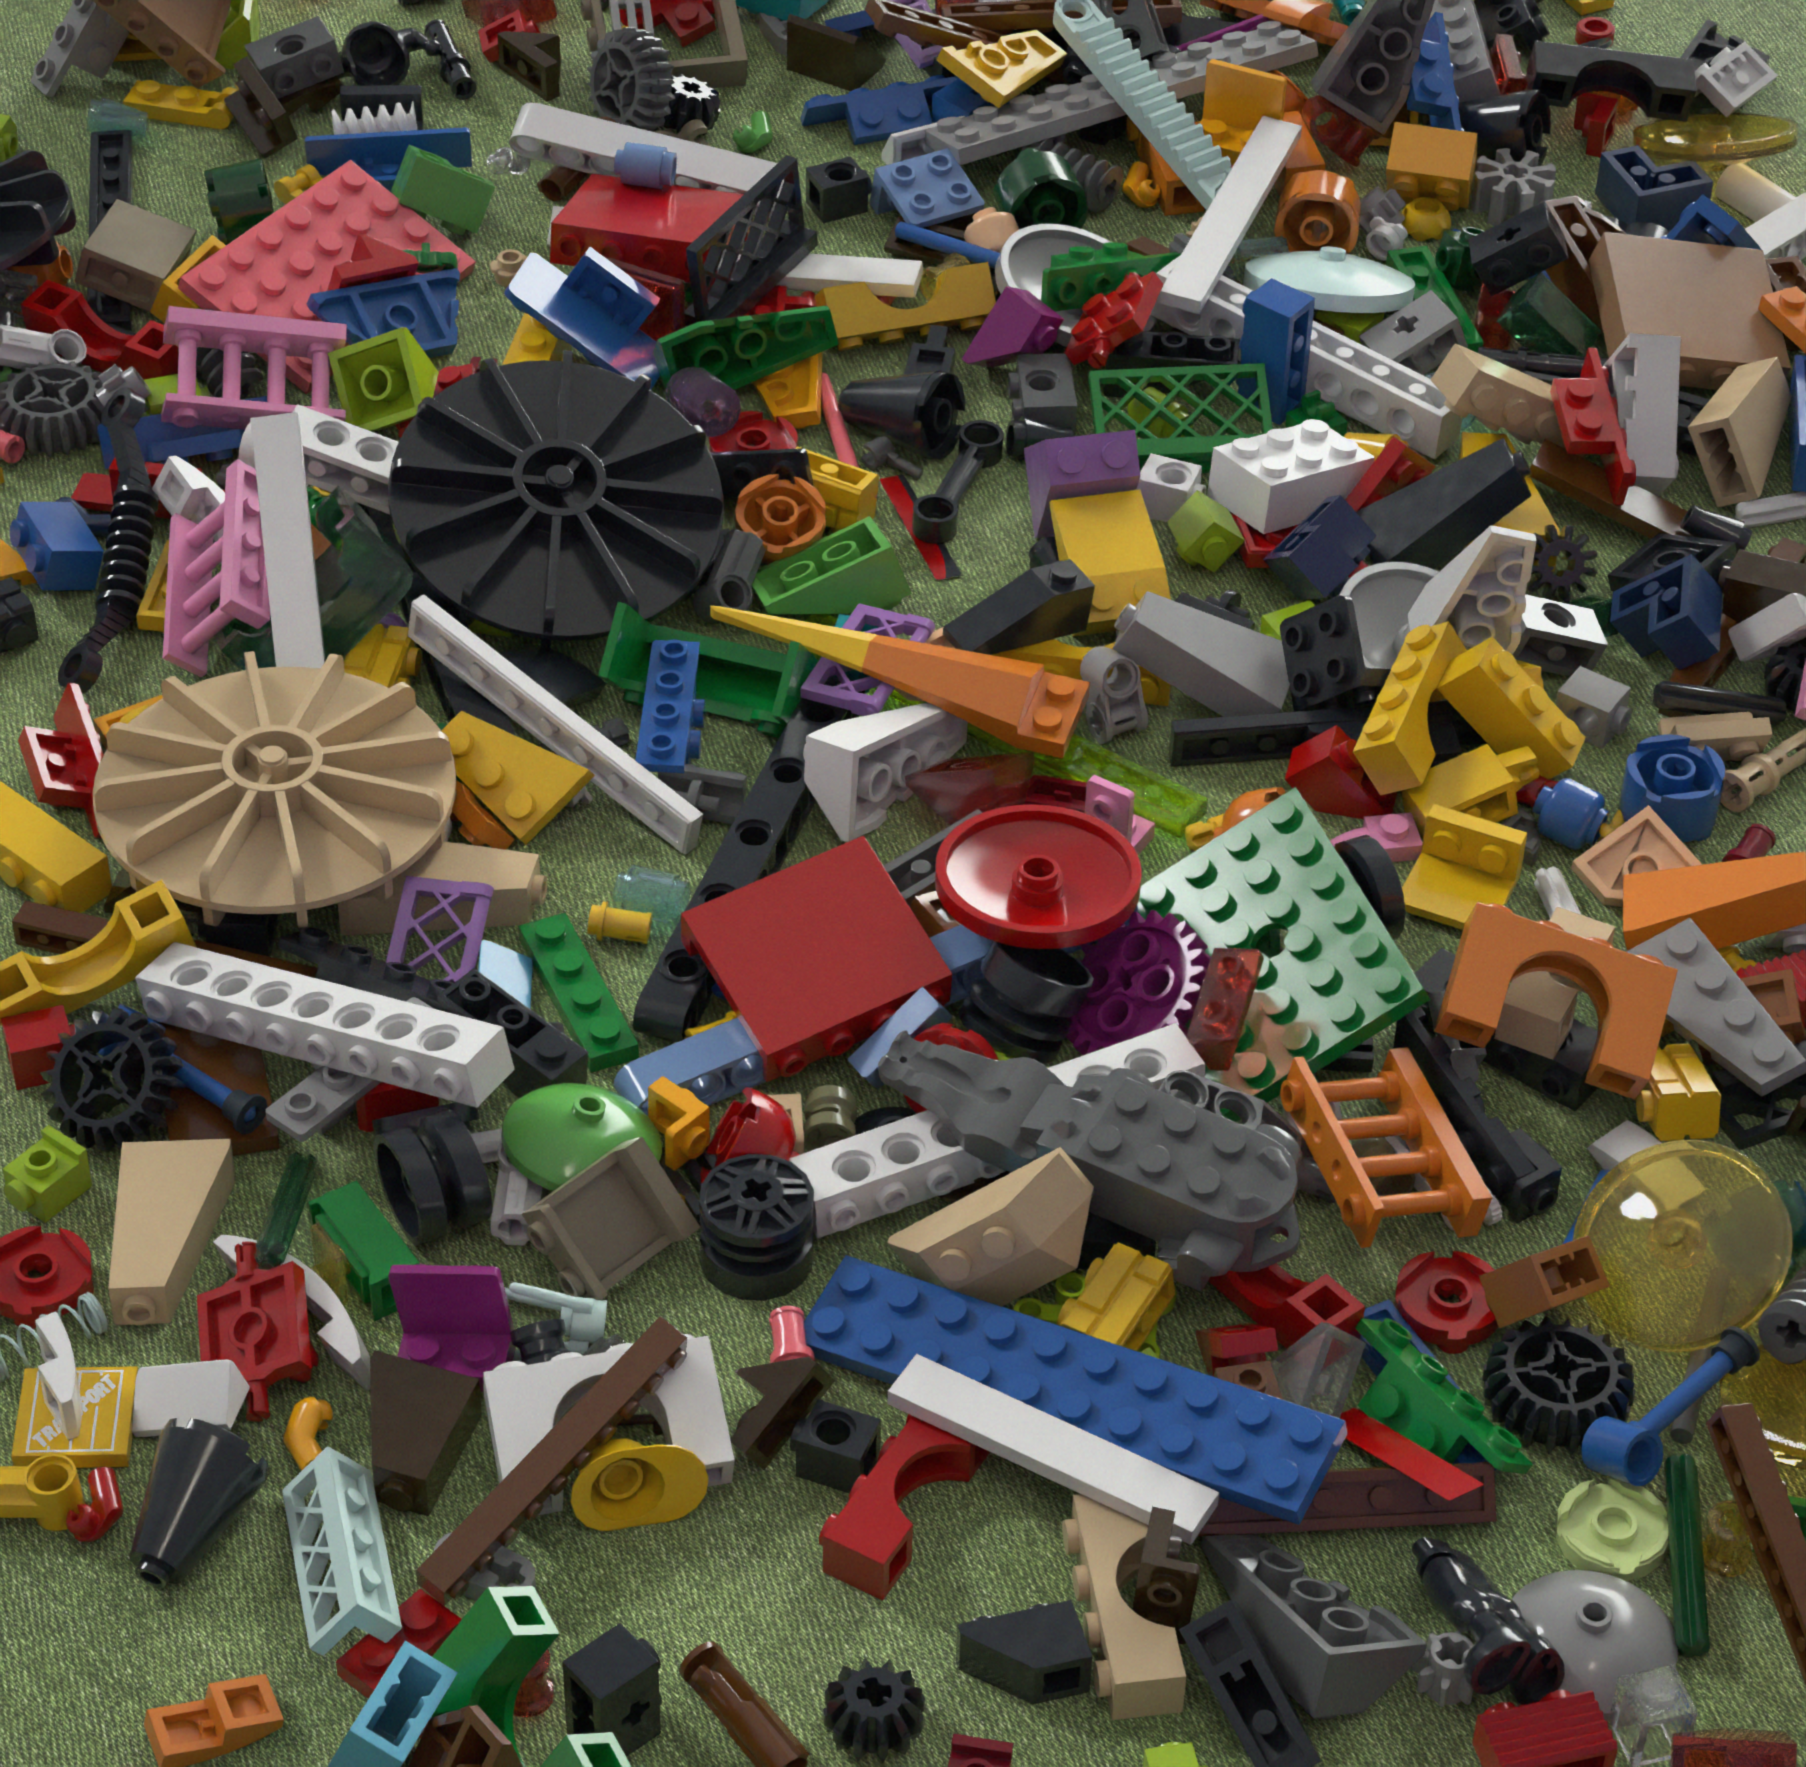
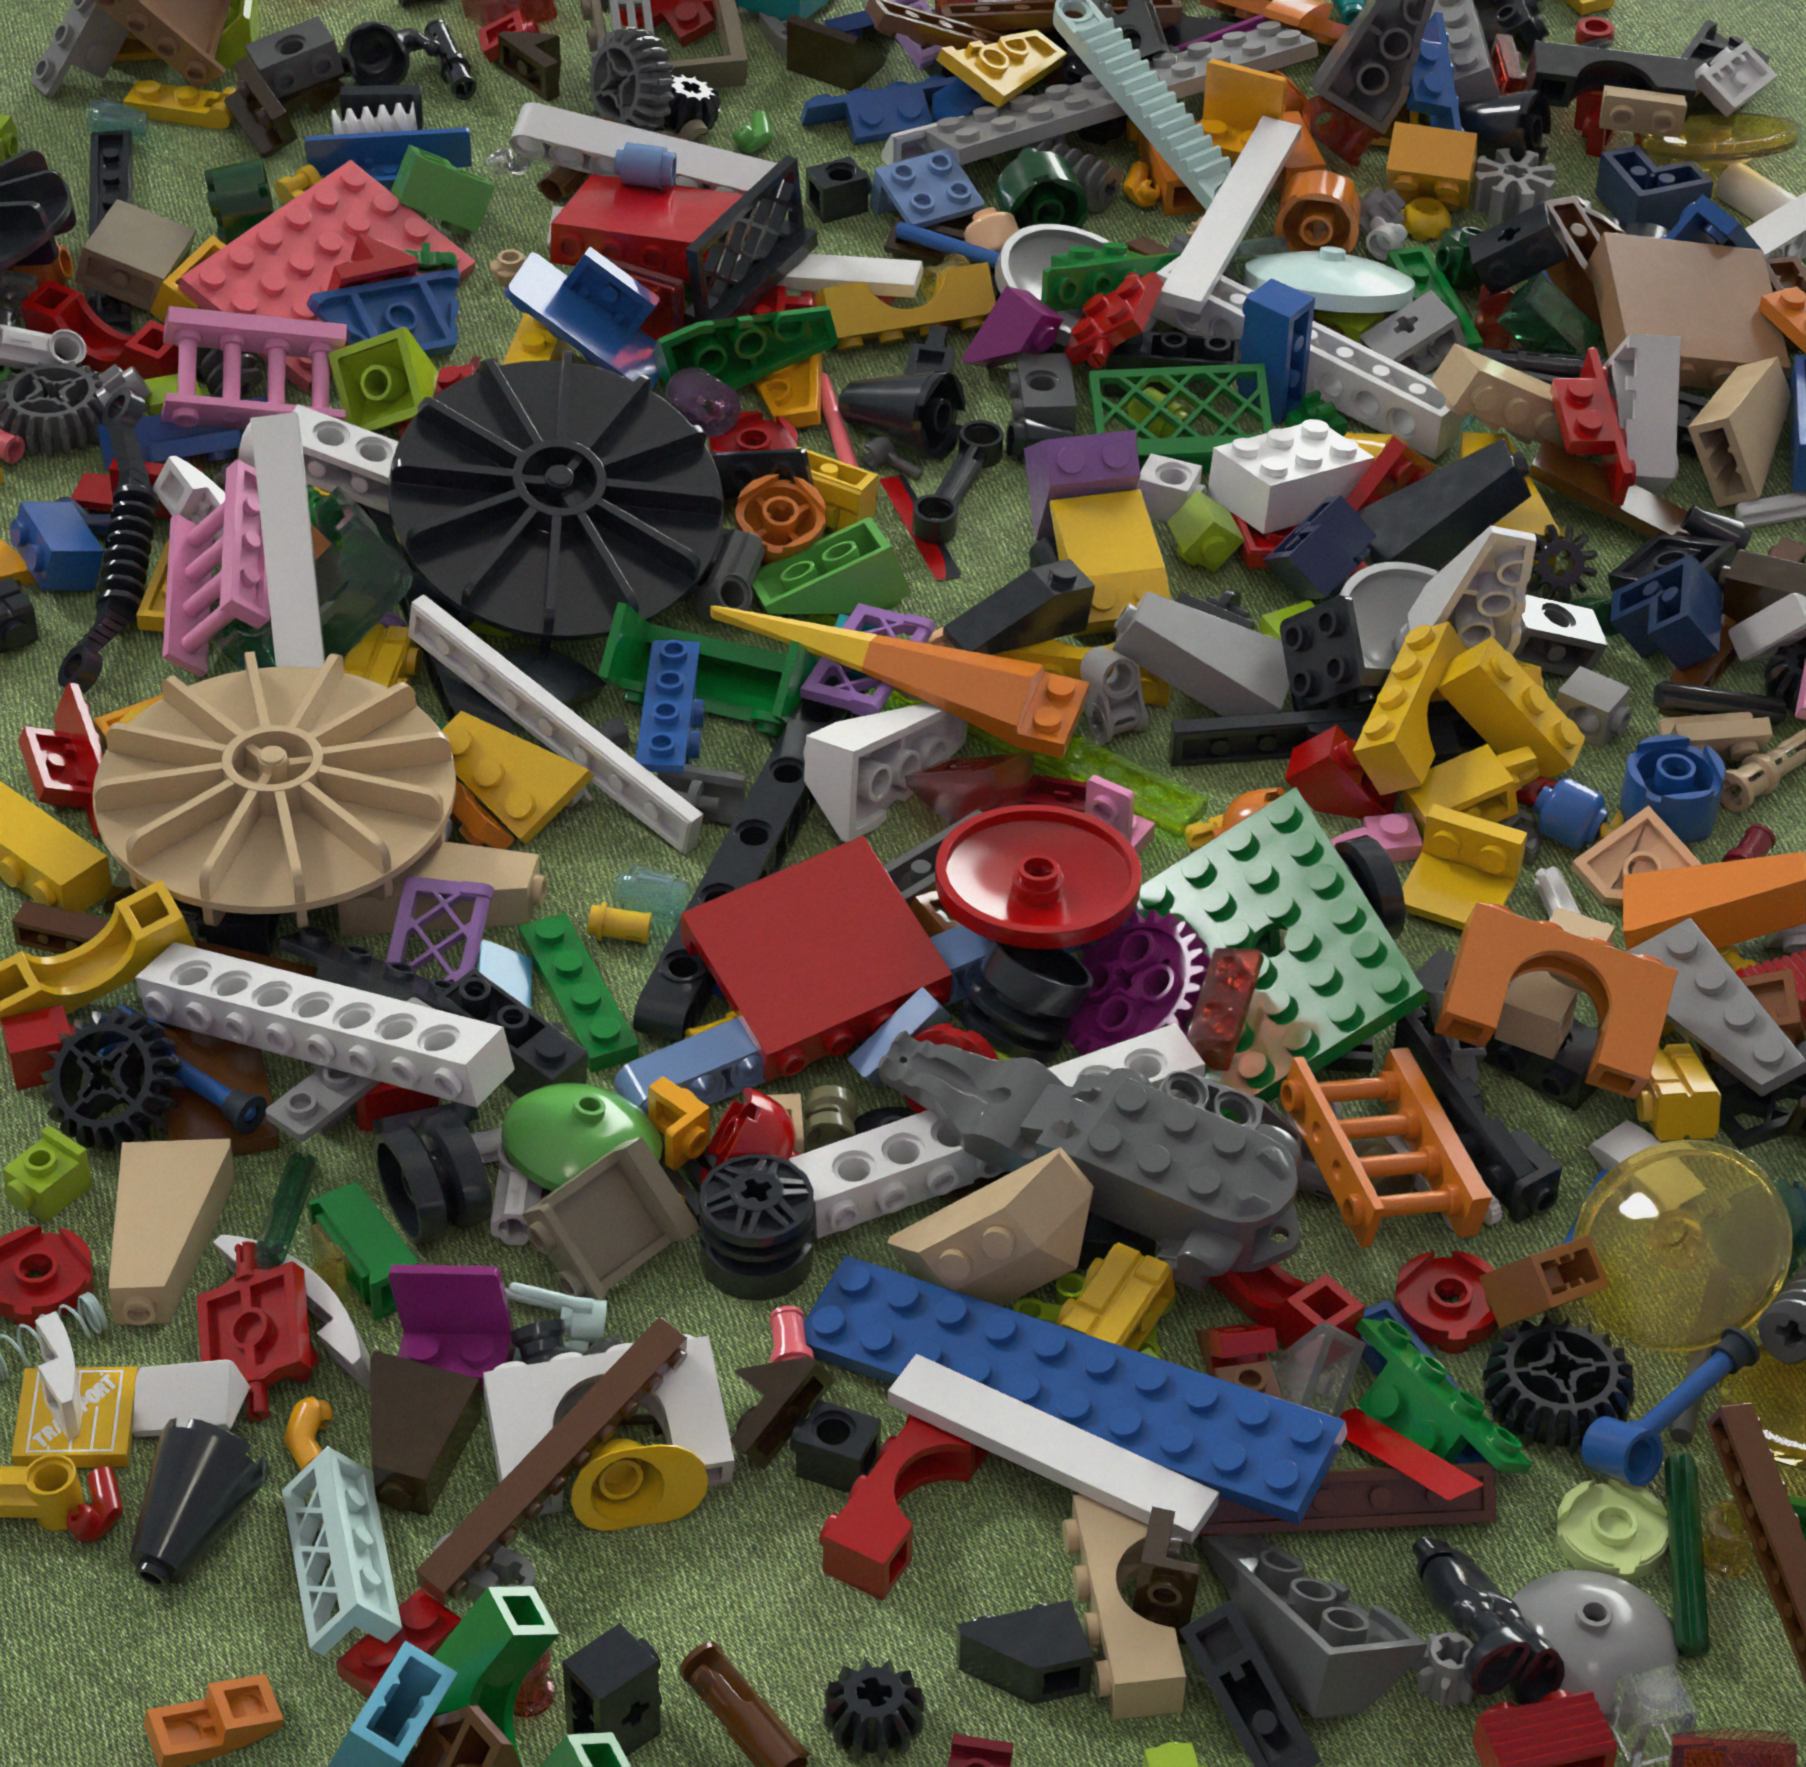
none -> tan bracket [1599,85,1687,139]

